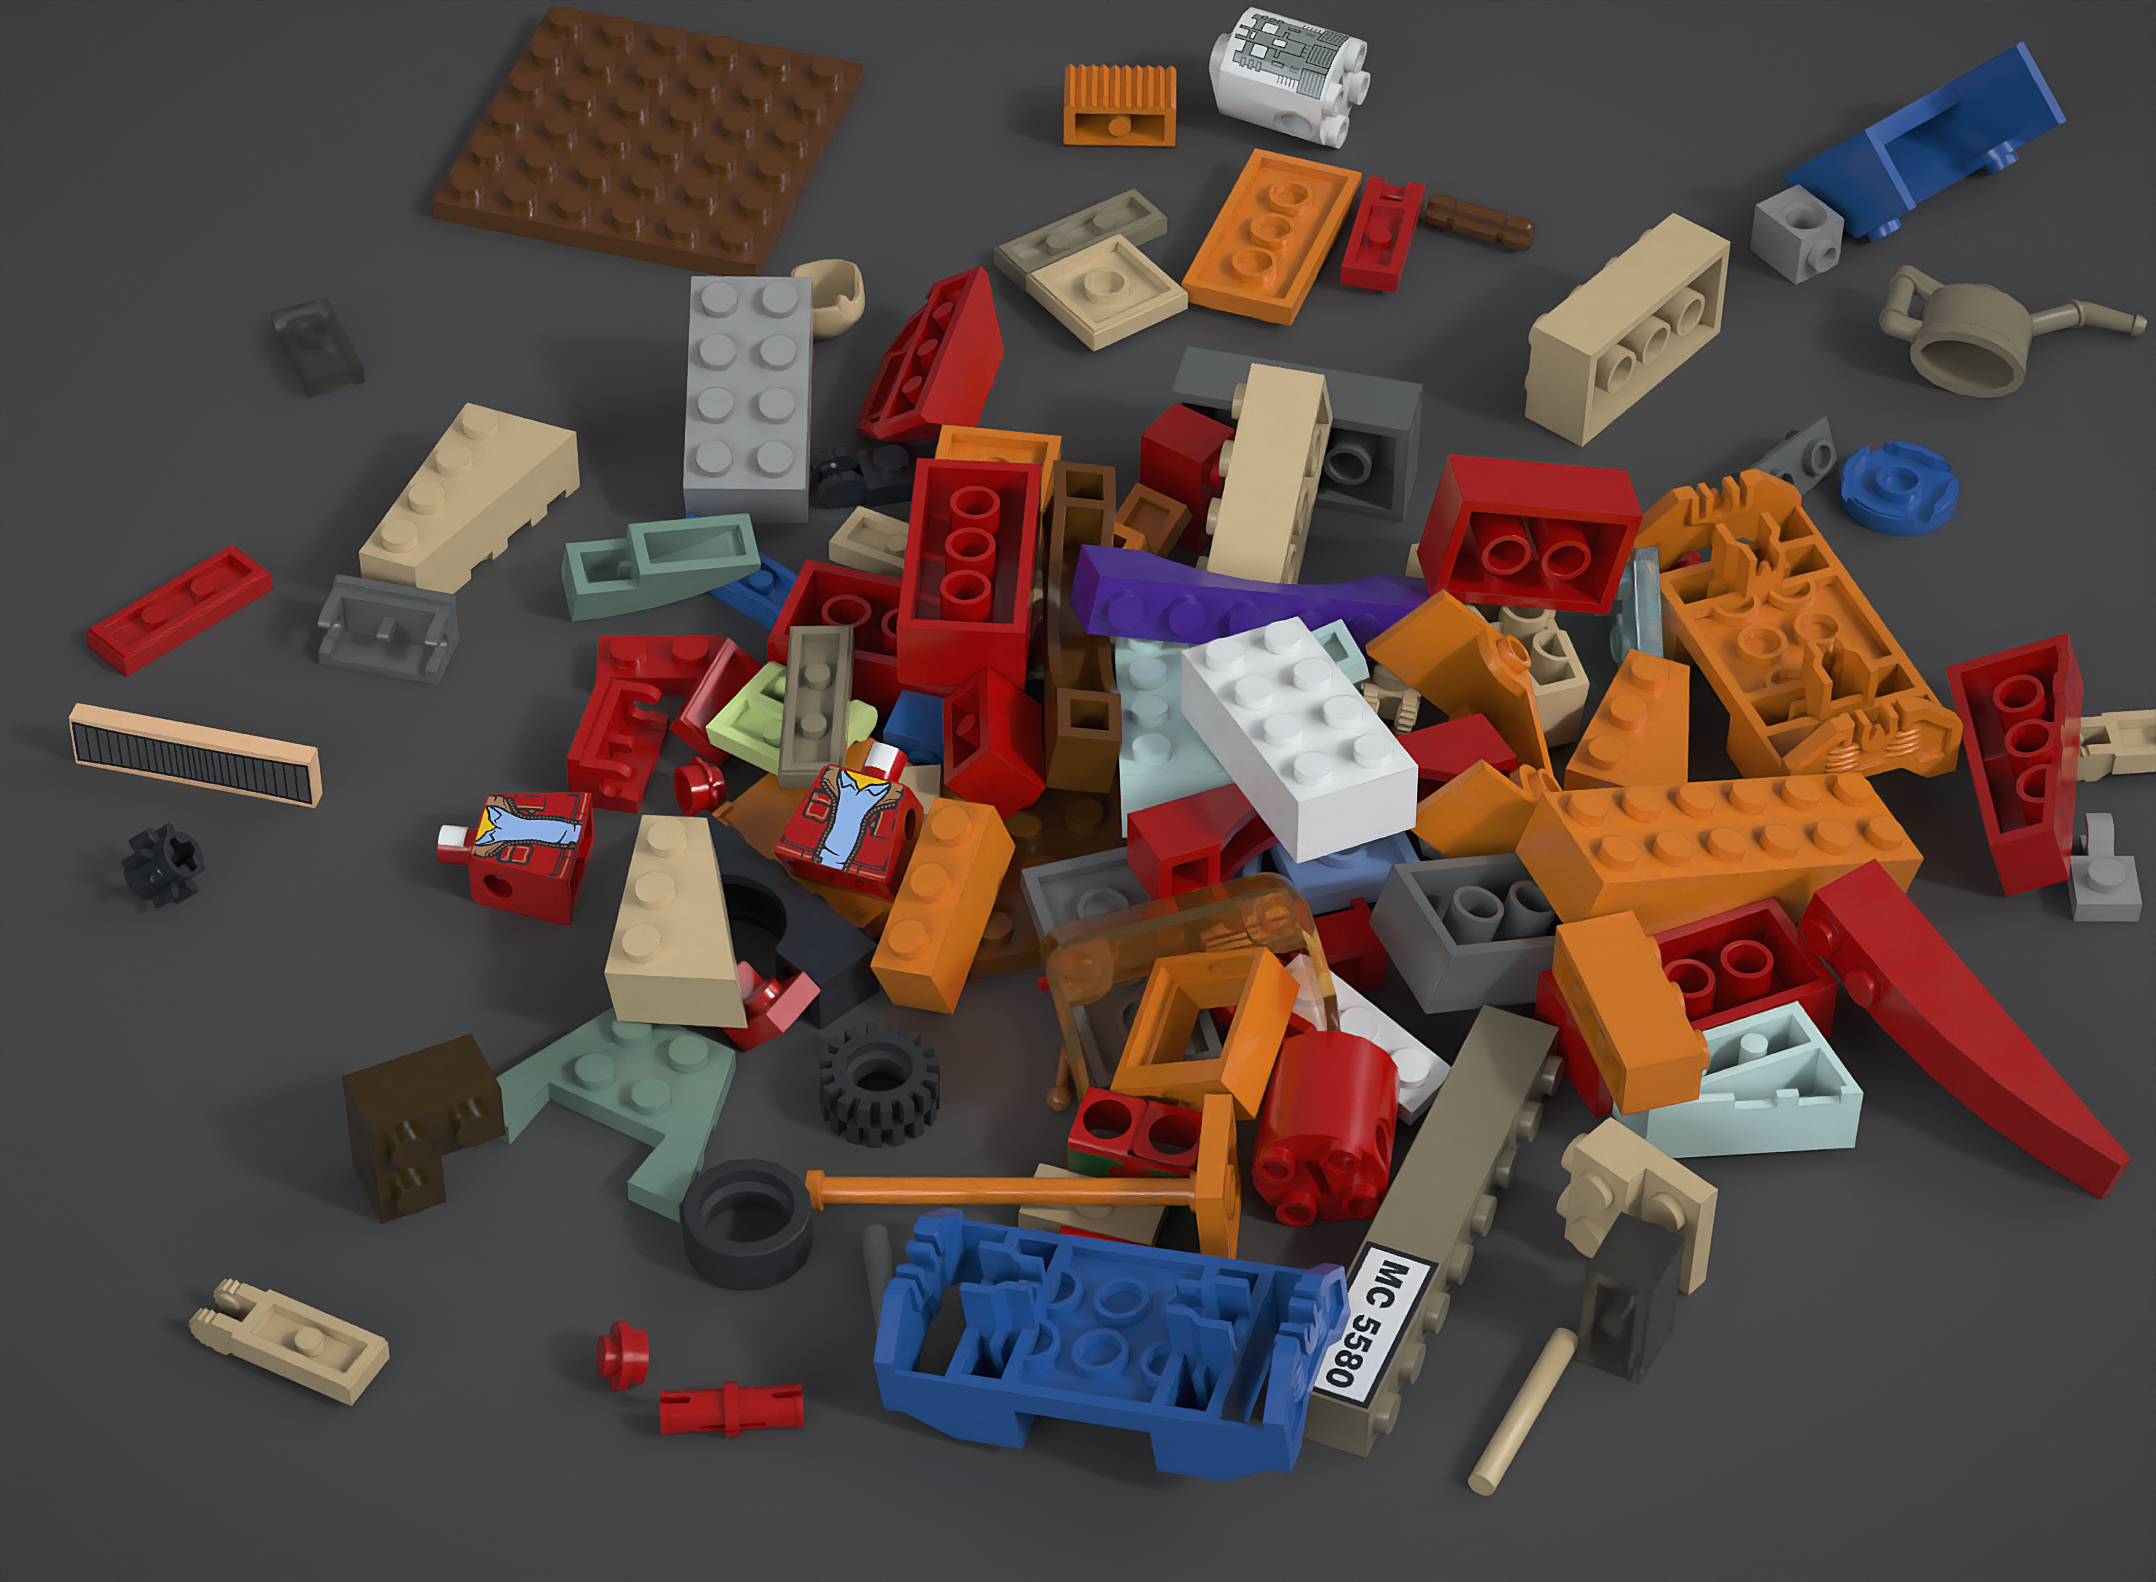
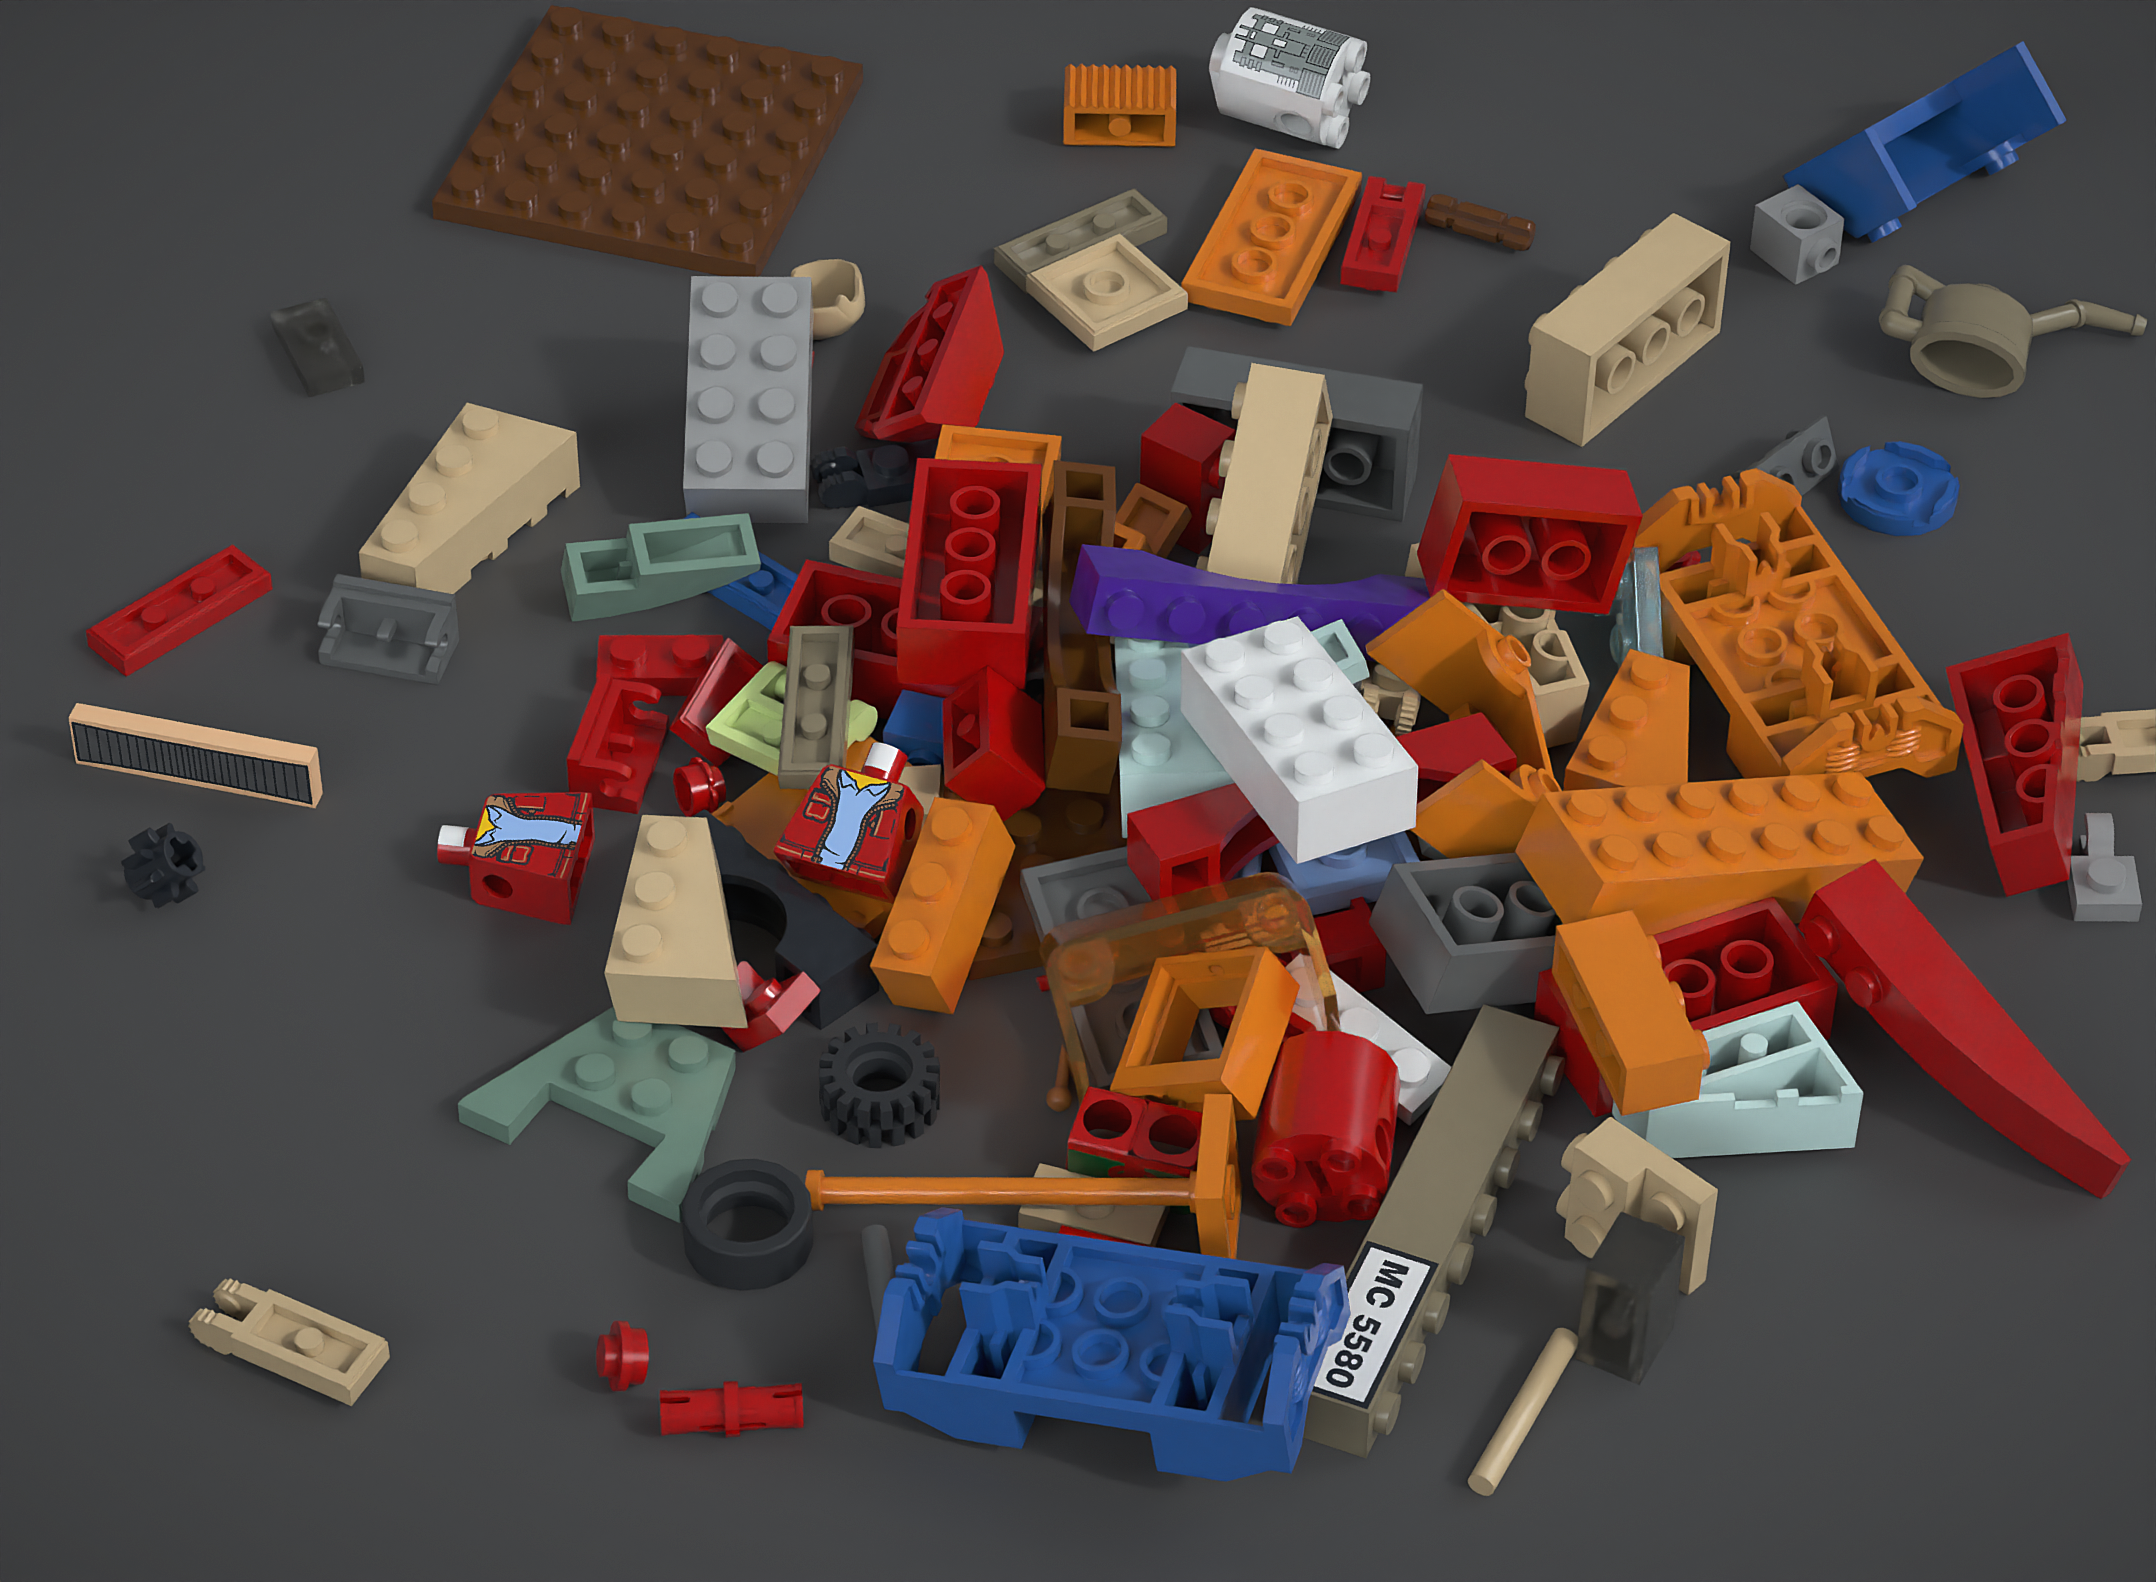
dark brown brick [342,1033,506,1224] -> none

